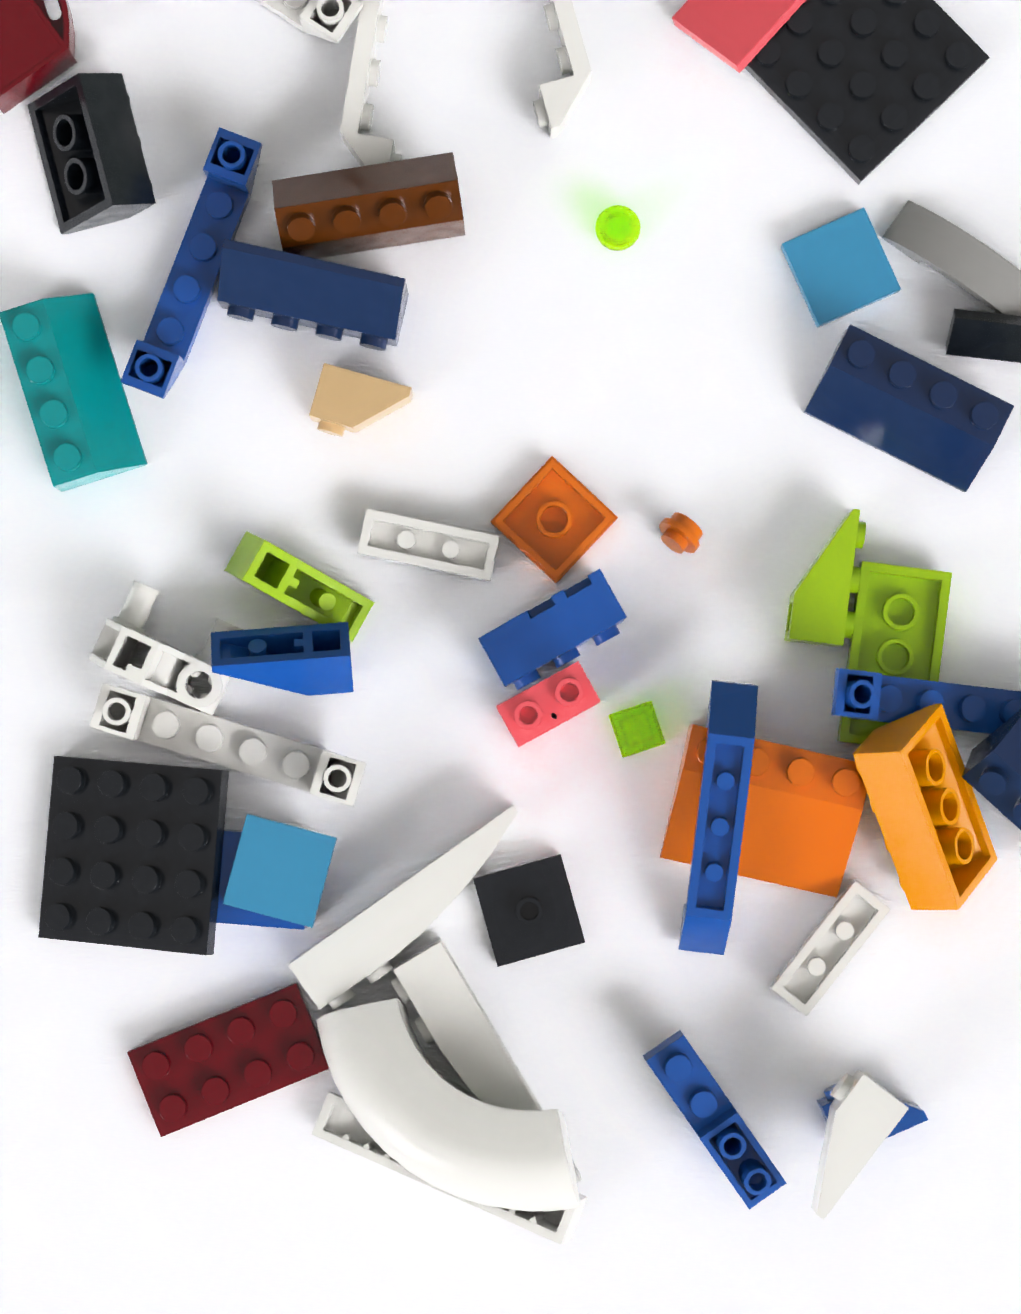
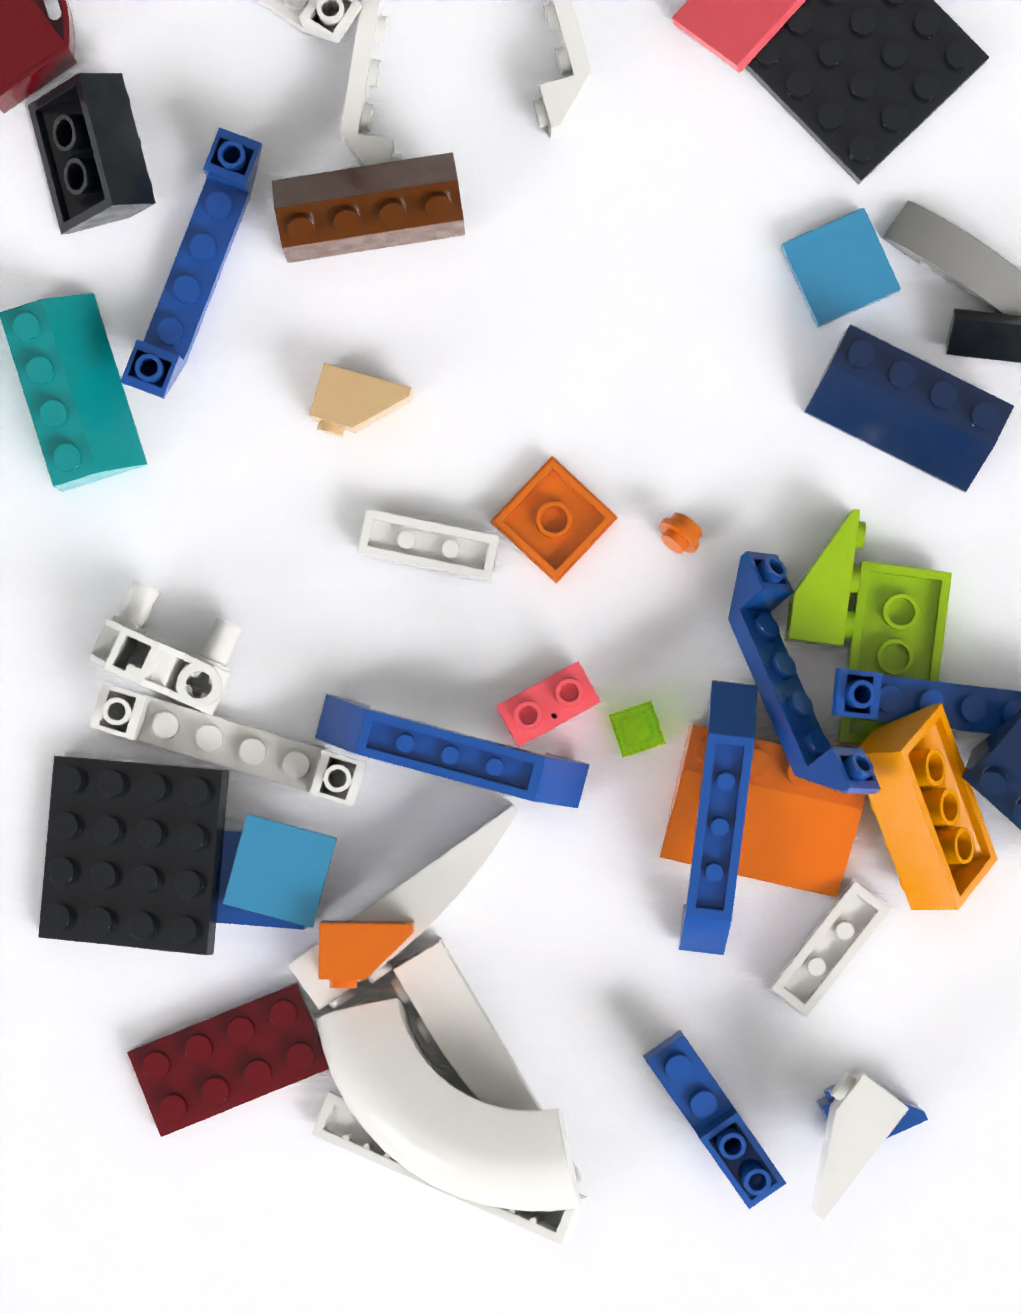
blue slope [211,622,354,696] -> none
dark blue slope [217,239,409,351] -> none
lime slope [224,531,375,642] -> none
black plate [473,854,585,967] -> none
blue wedge [478,569,627,691] -> none
clear neon green plate [595,205,640,251] -> none
none -> blue slope [315,694,590,808]
none -> orange slope [319,920,414,988]
none -> blue slope [728,551,881,794]

